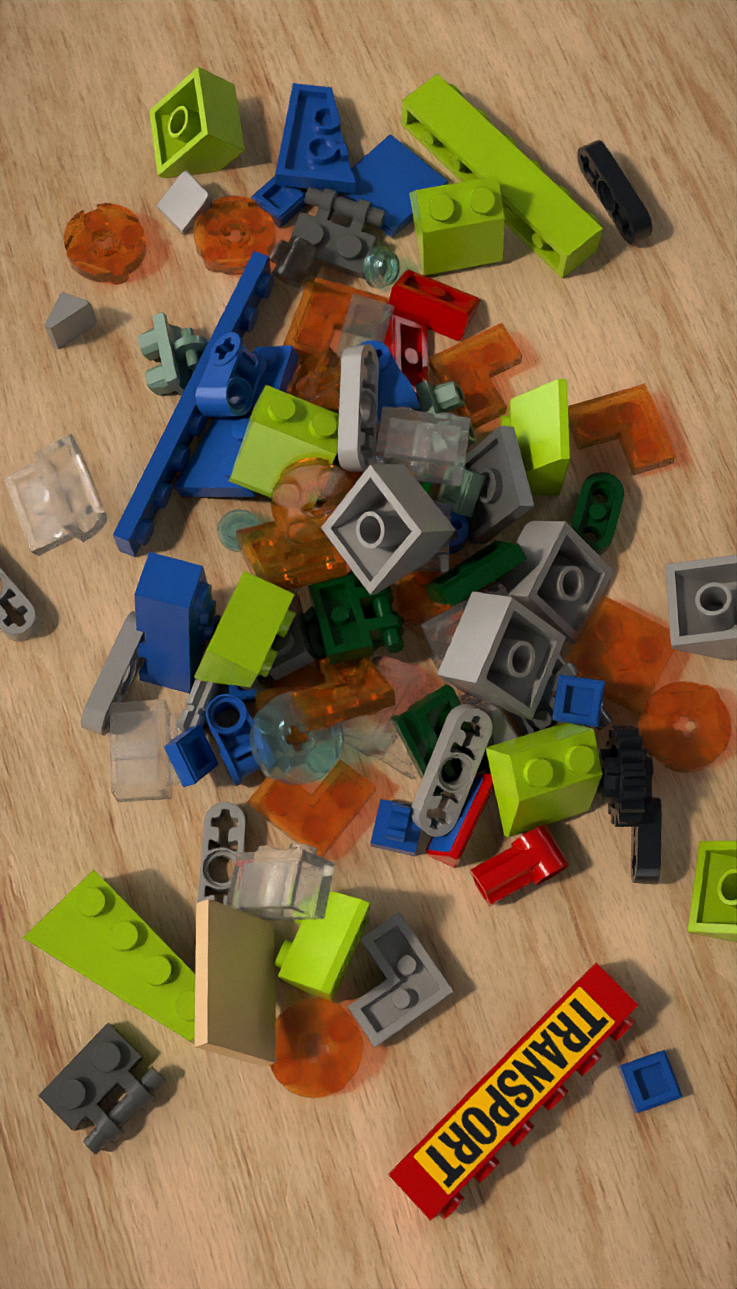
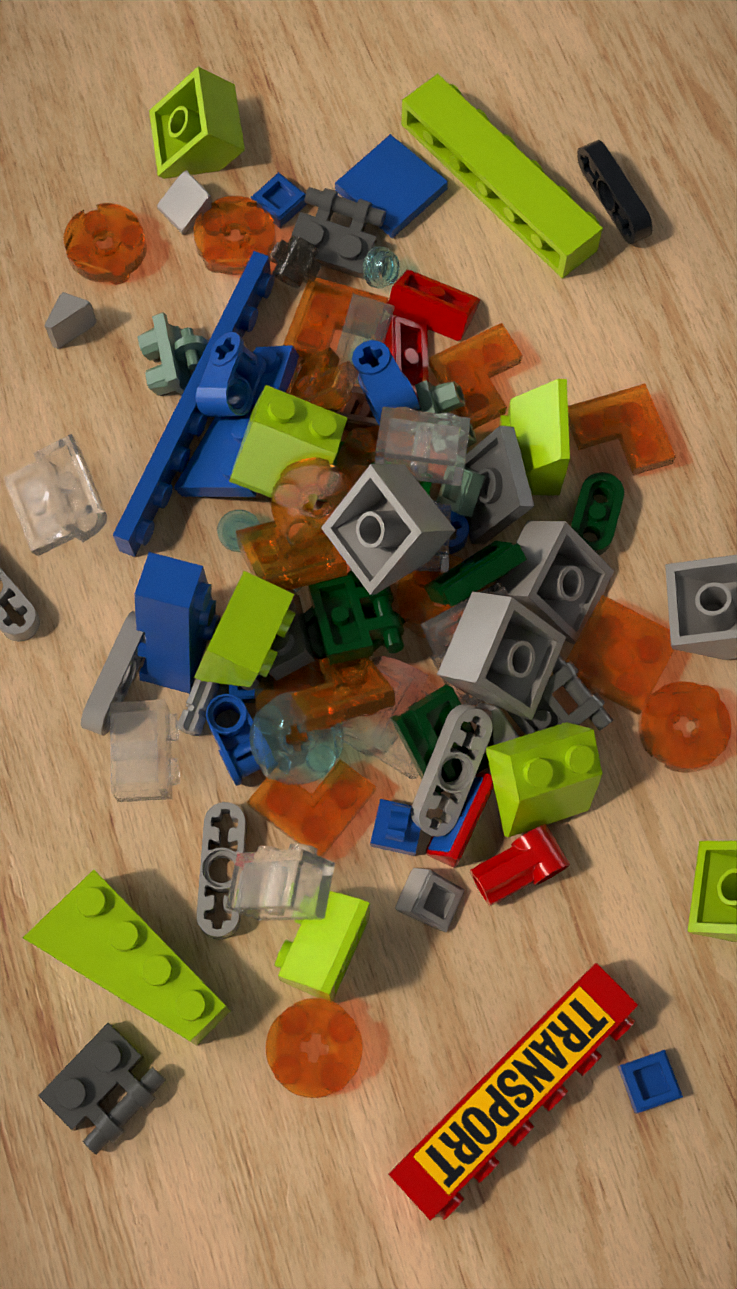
blue tile [164,724,219,787] -> none
tan tile [194,899,276,1067] -> none
blue wing [275,83,356,194] -> none
light grey beam [338,344,379,473] -> none
light grey plate [347,912,454,1048] -> none
lime slope [409,175,505,276] -> none
blue tile [552,674,605,727] -> none
black gear [597,726,654,827] -> none
black beam [631,797,662,885] -> none
none -> light grey slope [395,868,465,932]

